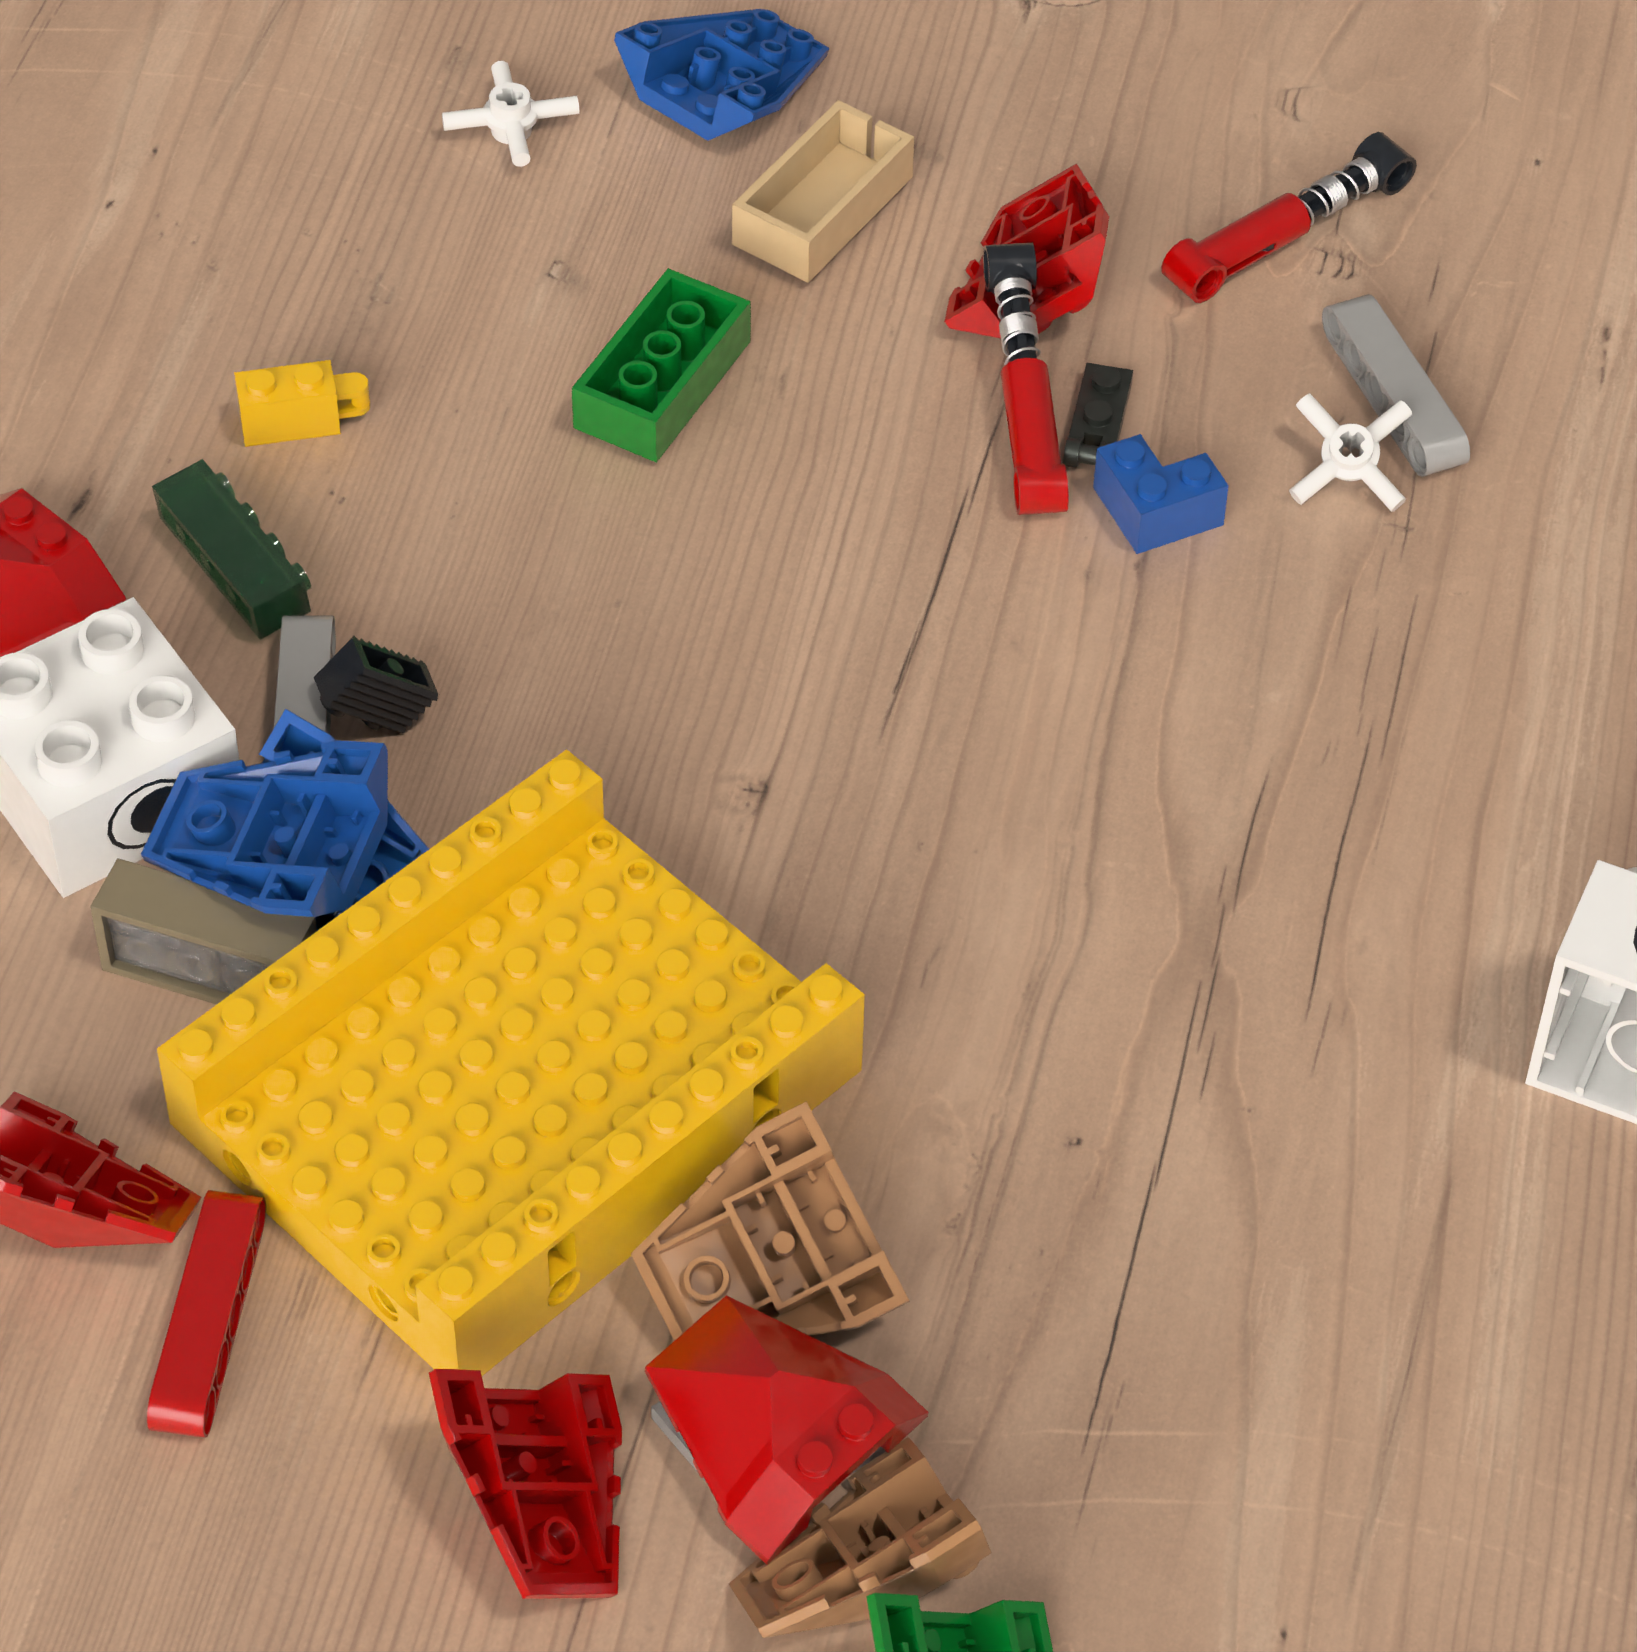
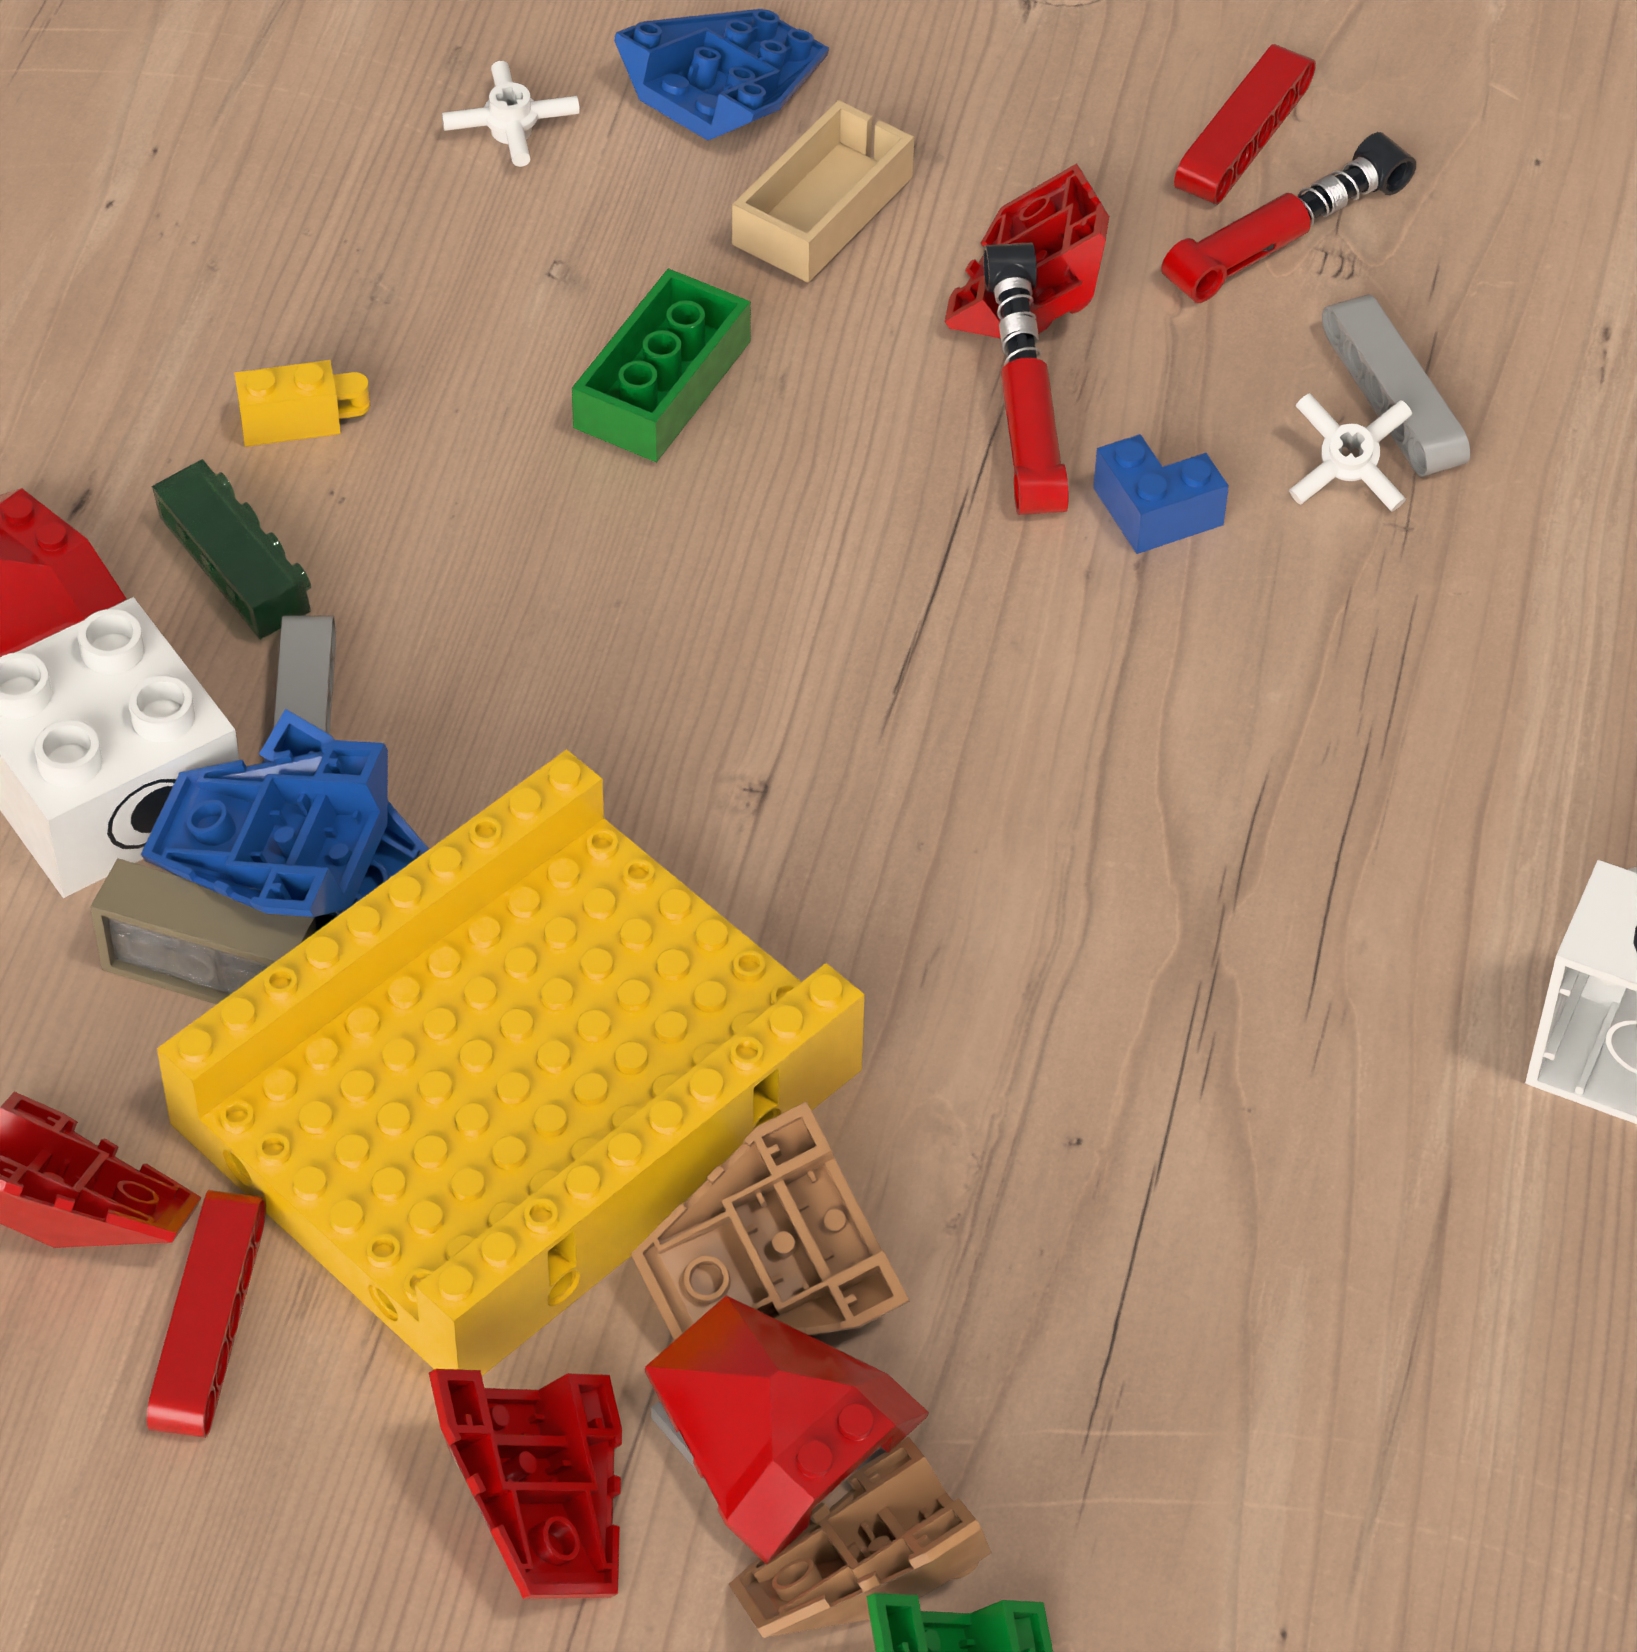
black brick [314,636,438,733] -> none
pearl dark grey plate [1063,363,1133,467] -> none
none -> red beam [1174,44,1316,205]

